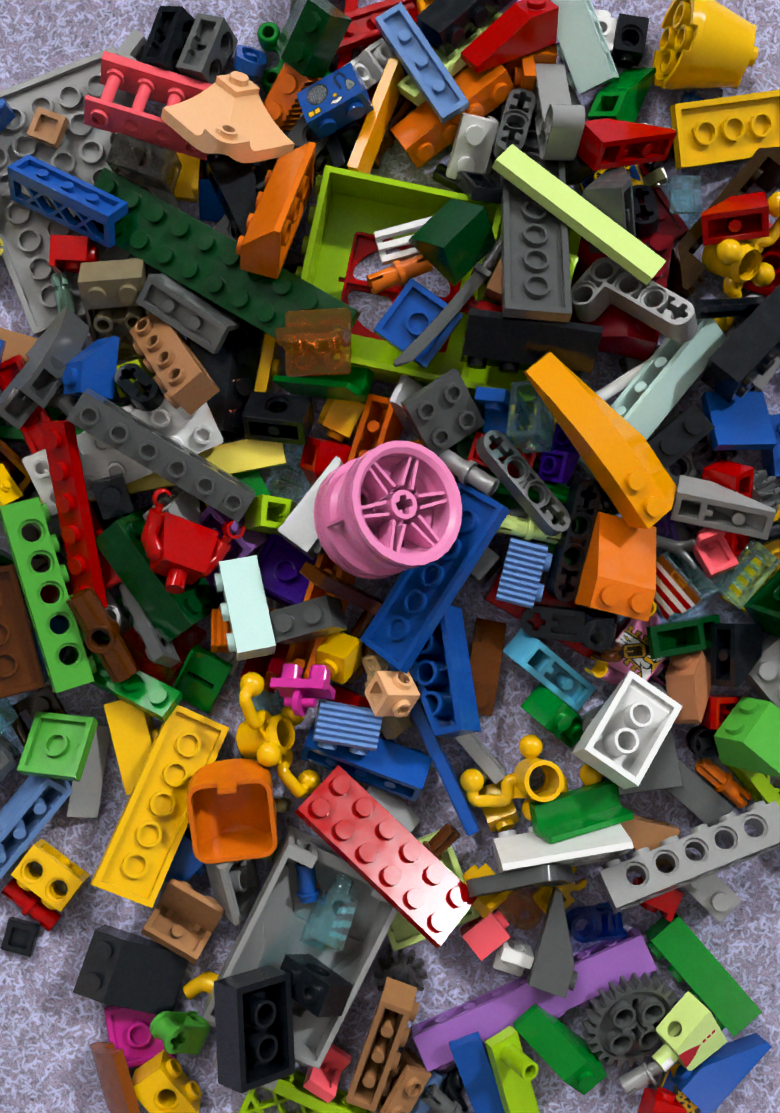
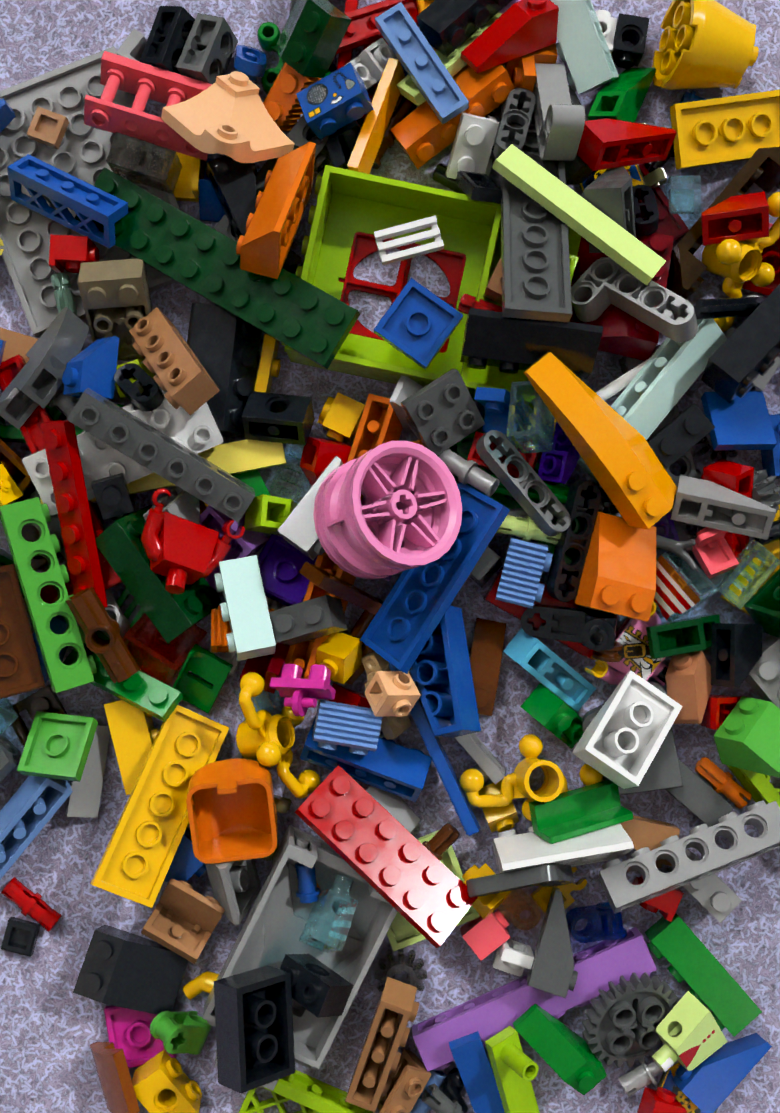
yellow brick [11,839,90,912] -> none
dark grey plate [119,583,180,668] -> none
dark grey panel [136,273,241,354] -> none
green panel [273,362,375,402] -> none
clear orange bracket [276,308,351,377] -> none
coral bracket [303,1043,352,1104] -> none
orange pin [366,254,433,295] -> none
dark grey sword [393,236,501,367] -> none
dark green slope [409,198,496,287] -> none
black wheel [686,725,719,759] -> none

